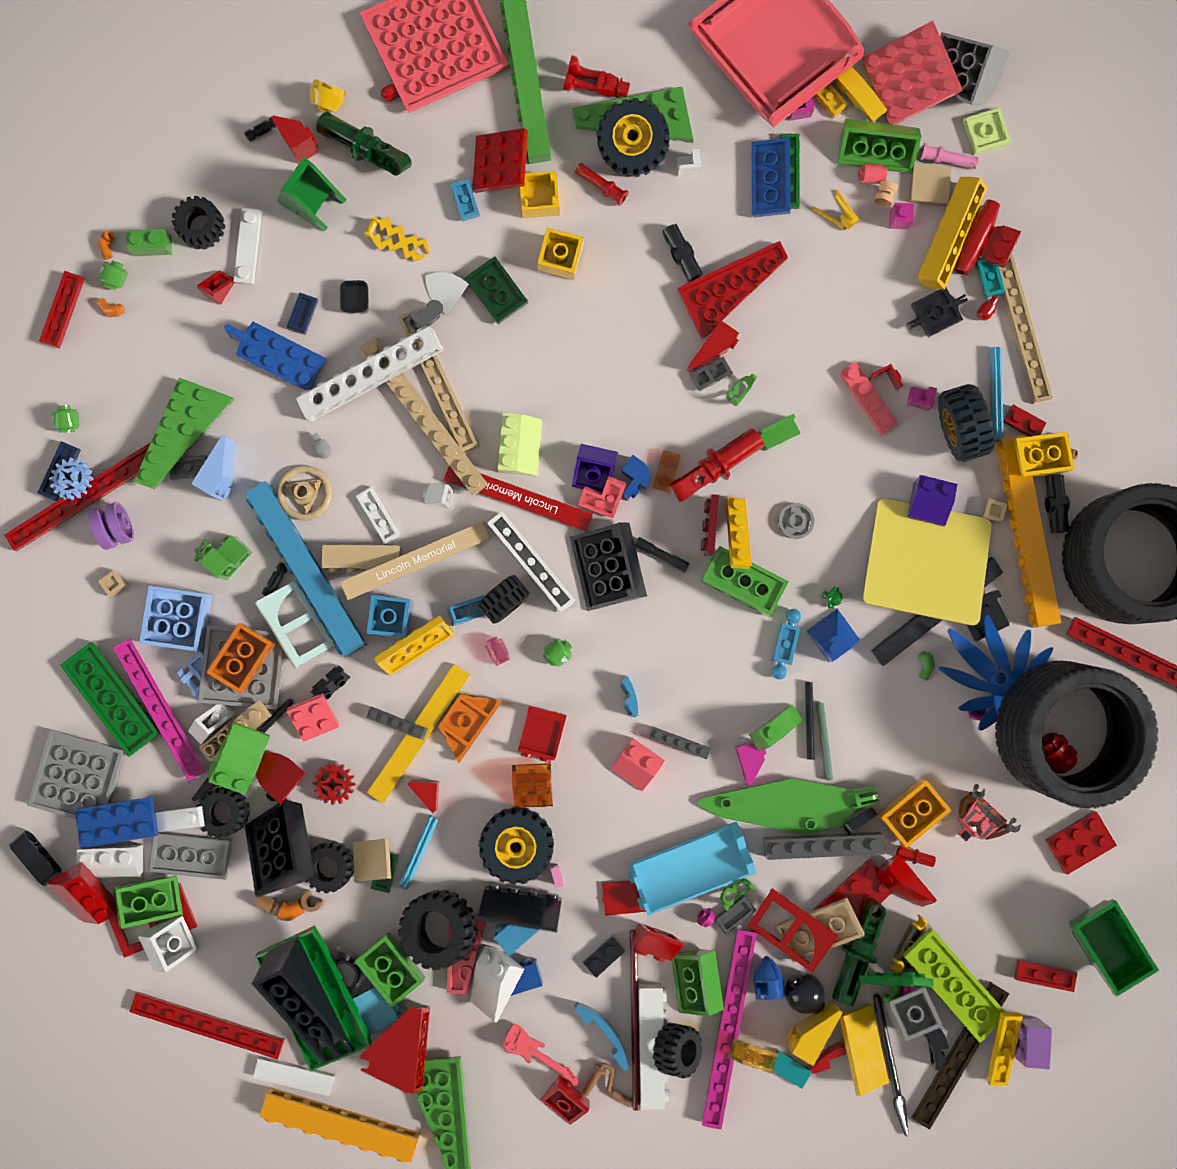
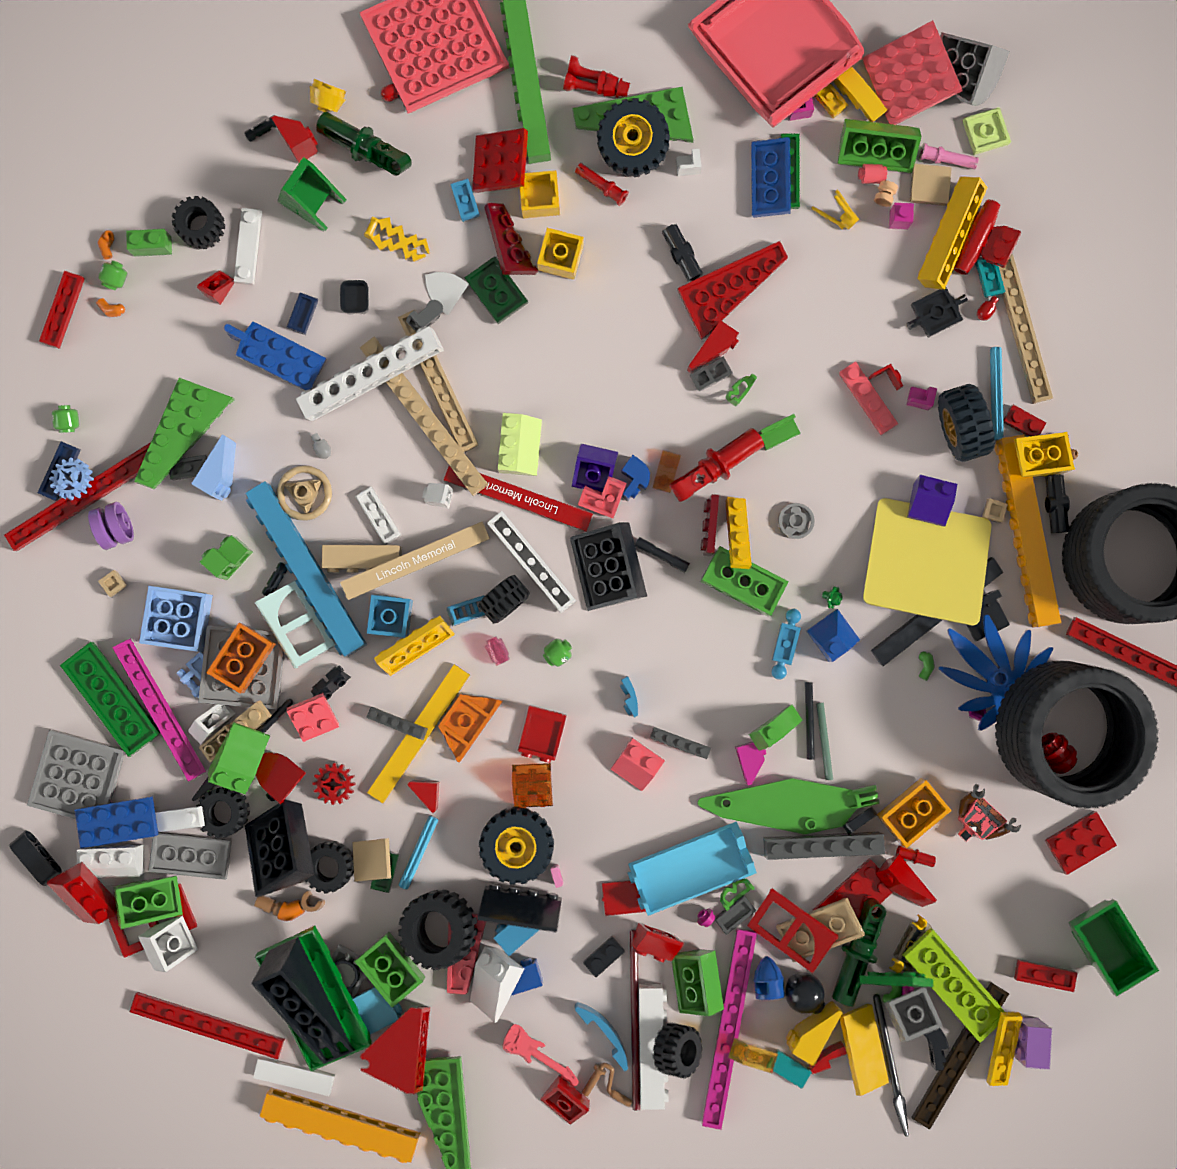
bright green plate [194,539,212,562] -> none
none -> dark red wing [484,203,538,275]

